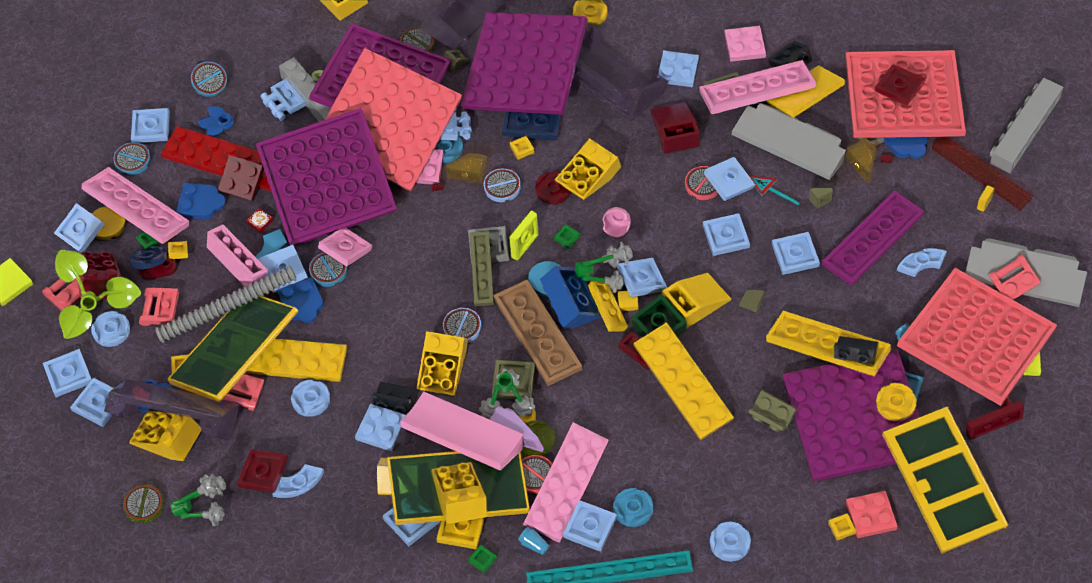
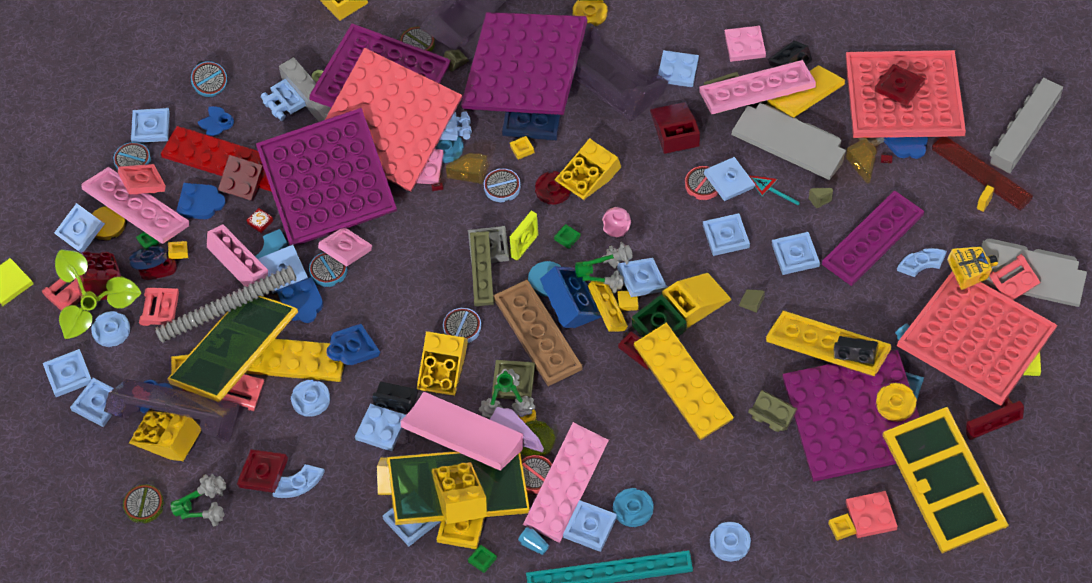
none -> coral plate [118,164,166,195]
none -> blue plate [326,324,380,365]
none -> yellow torso [947,247,998,290]

